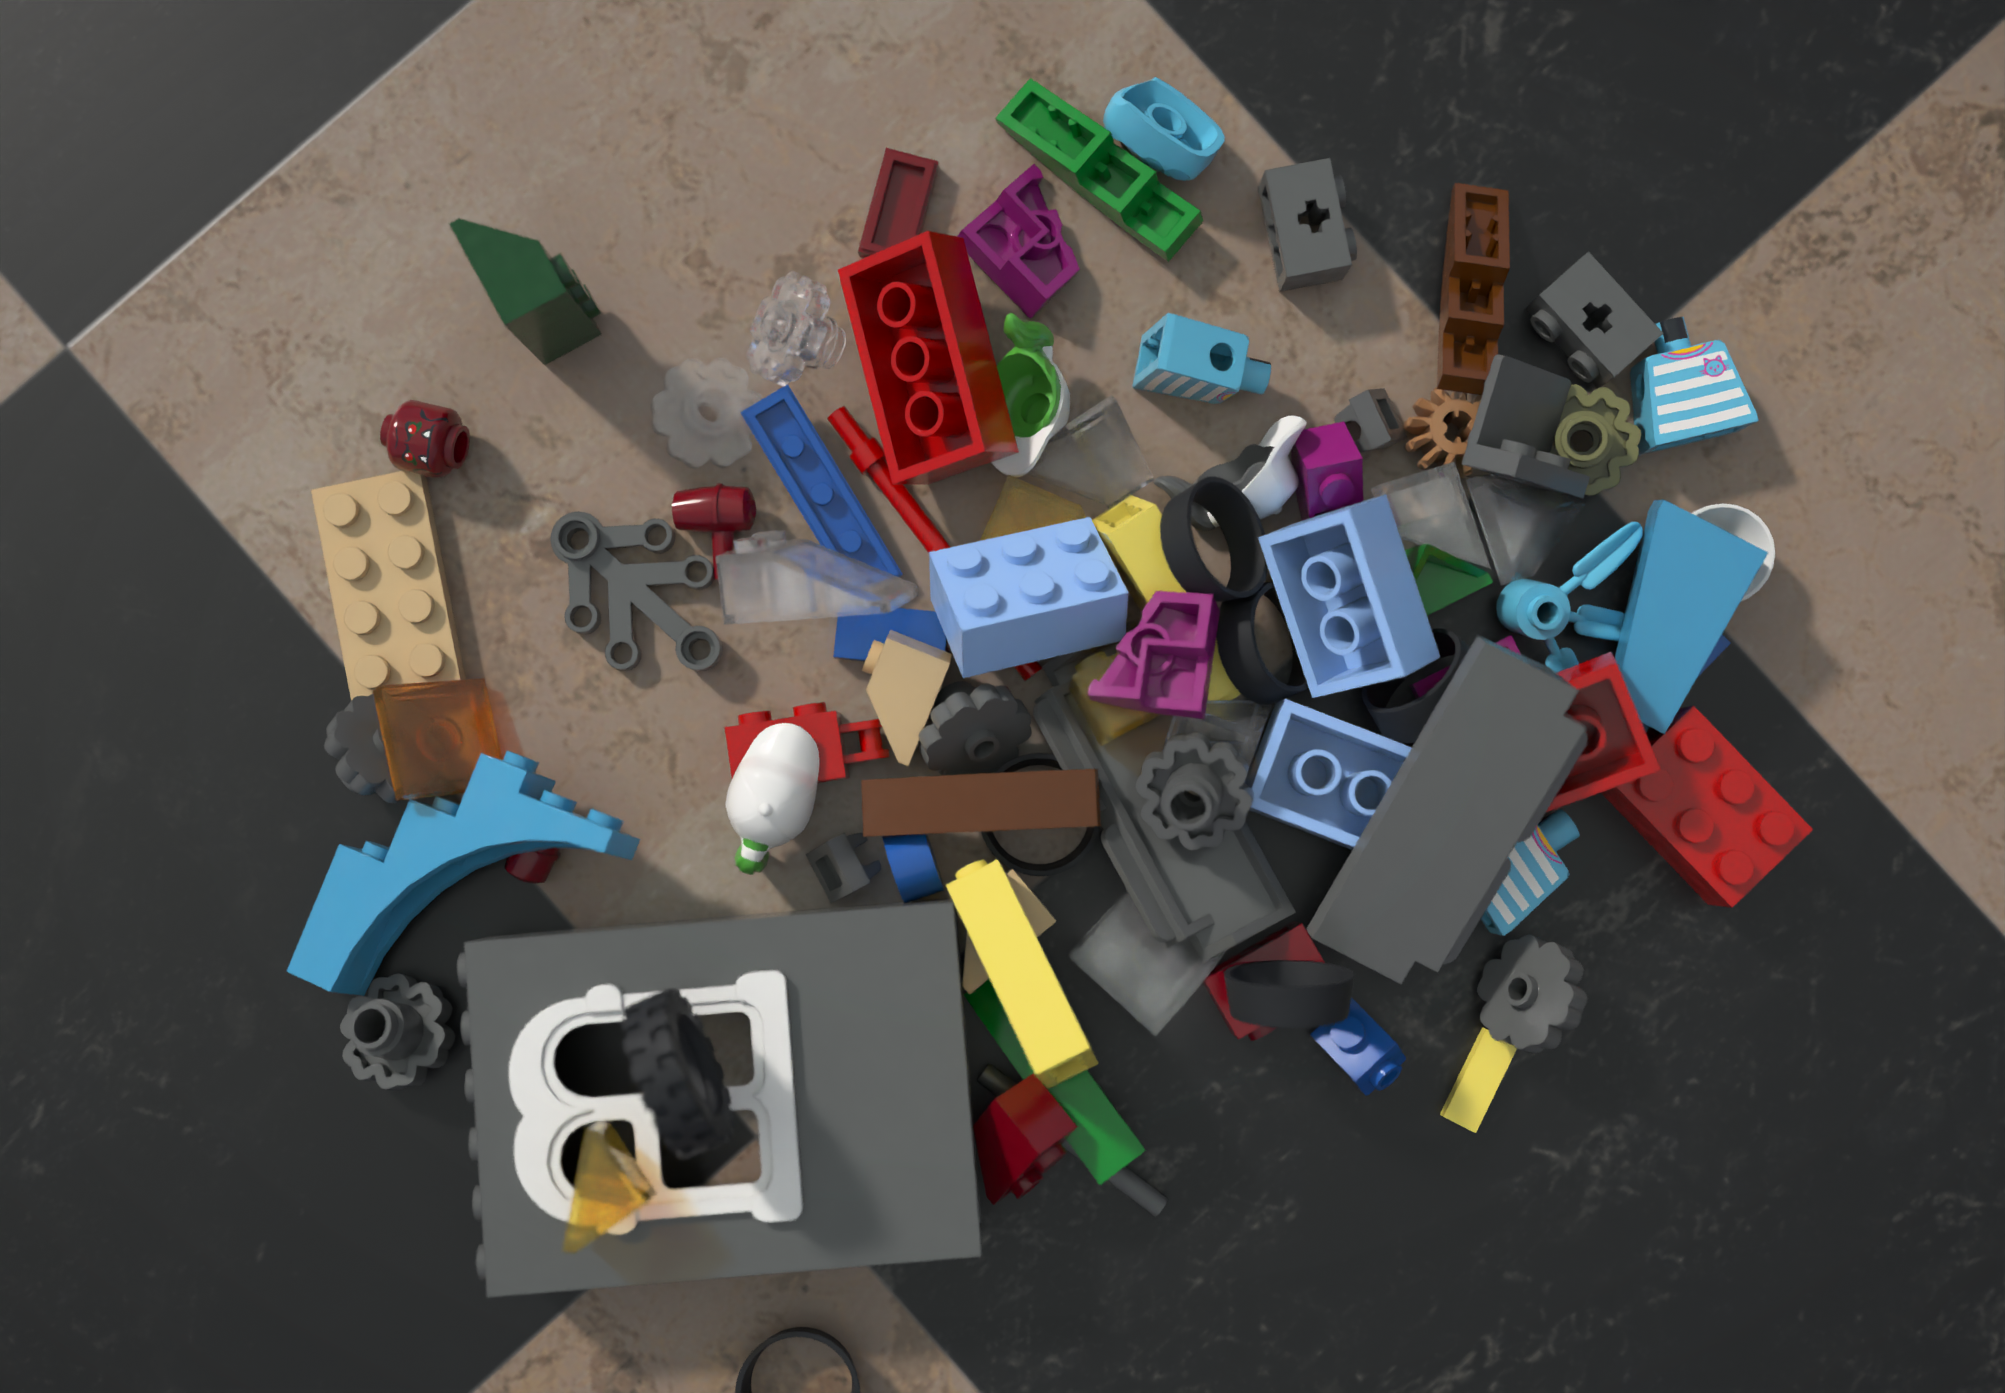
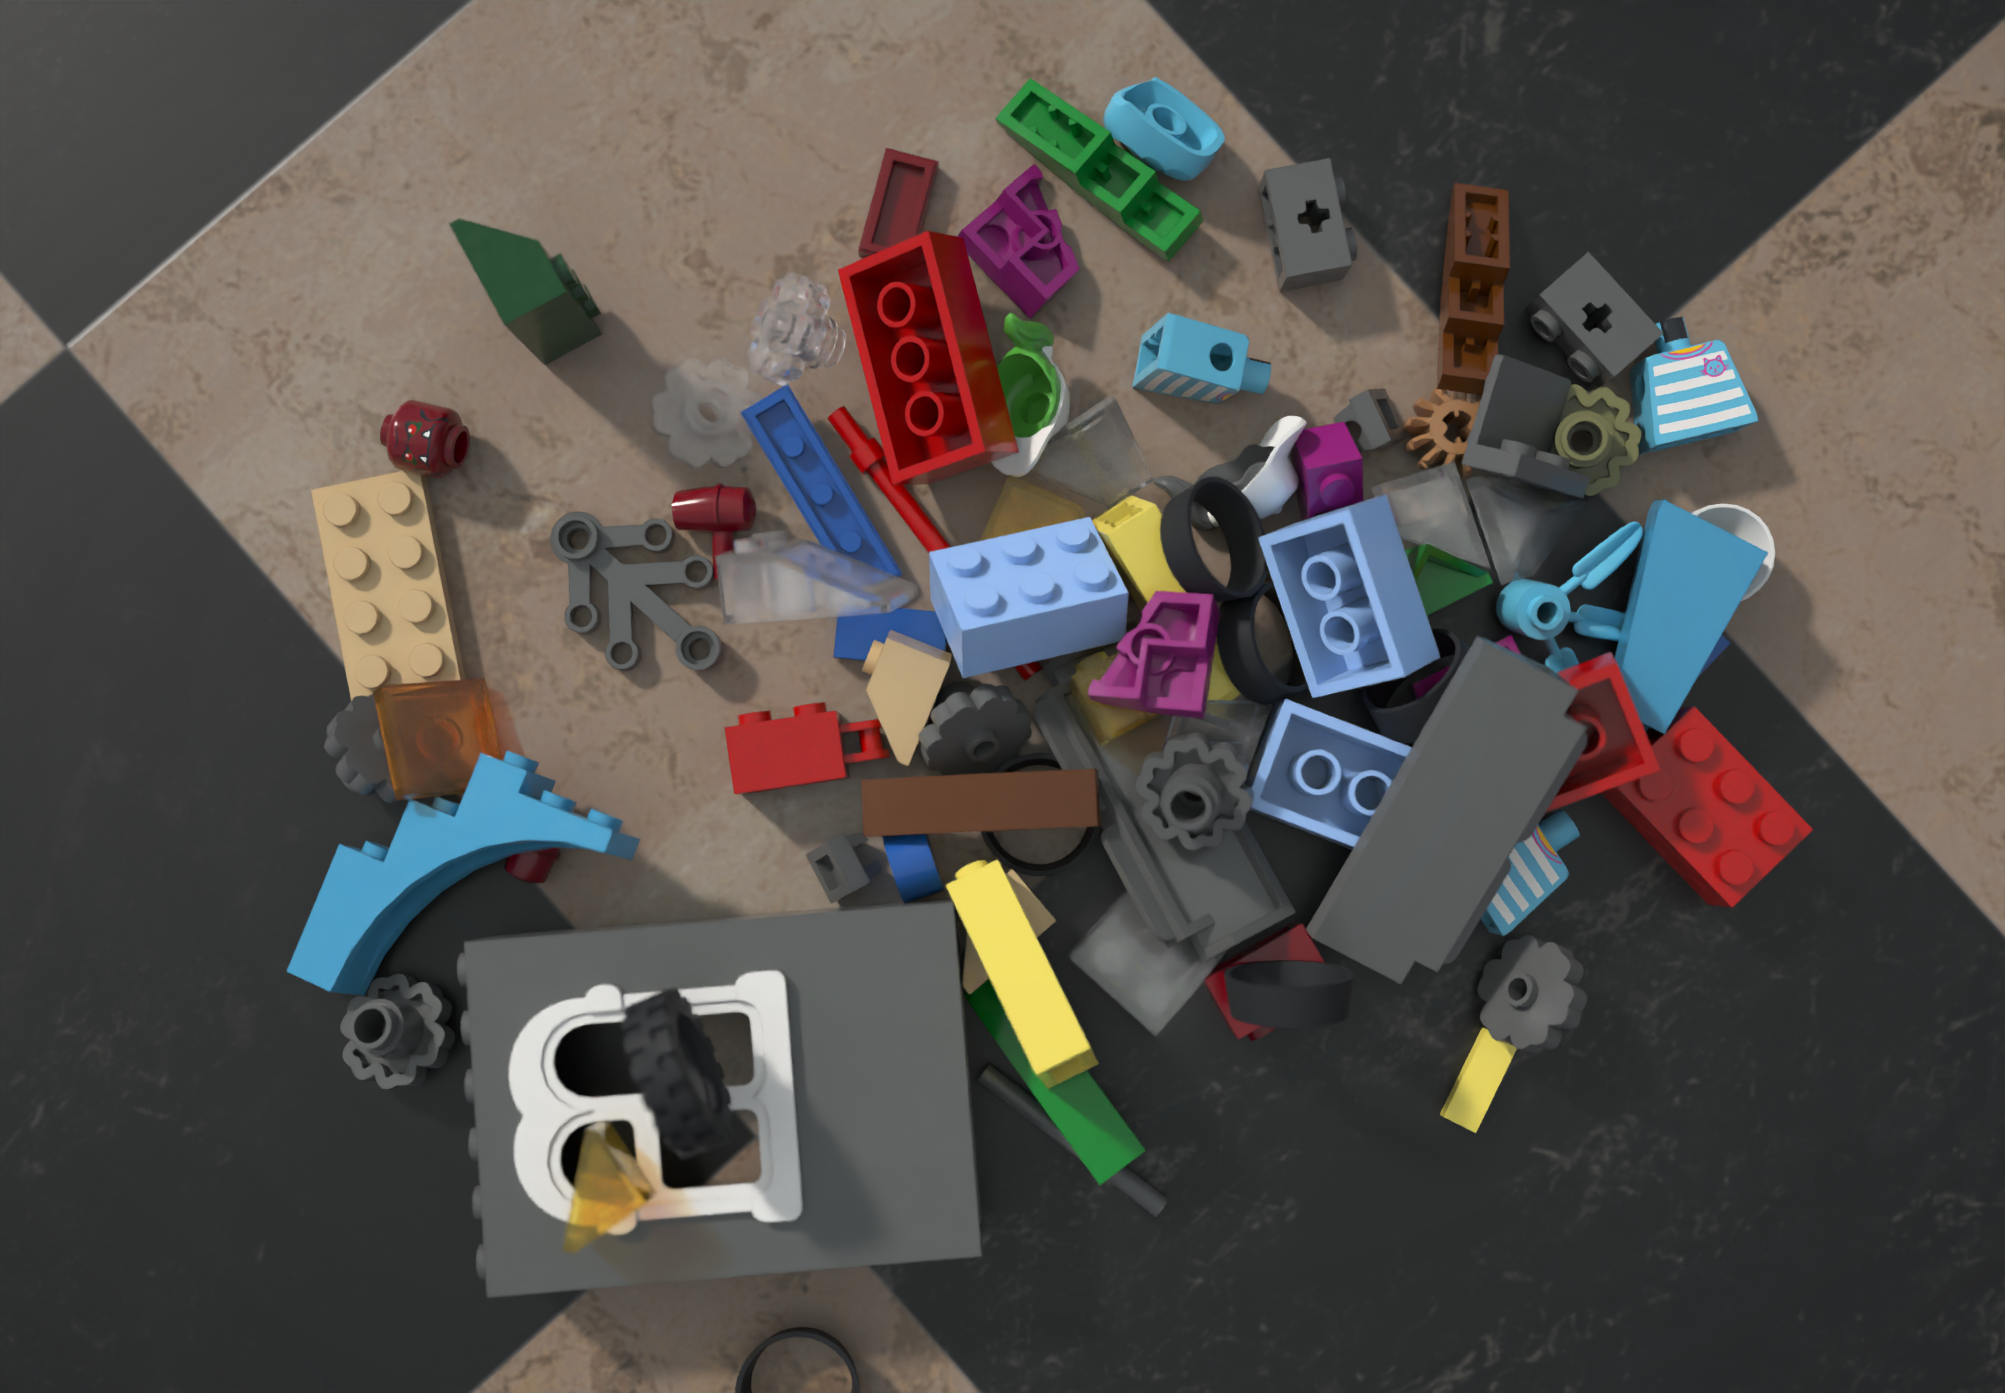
white hair [725,723,820,875] -> none
dark red slope [973,1073,1077,1206] -> none
blue bracket [1310,997,1406,1096] -> none

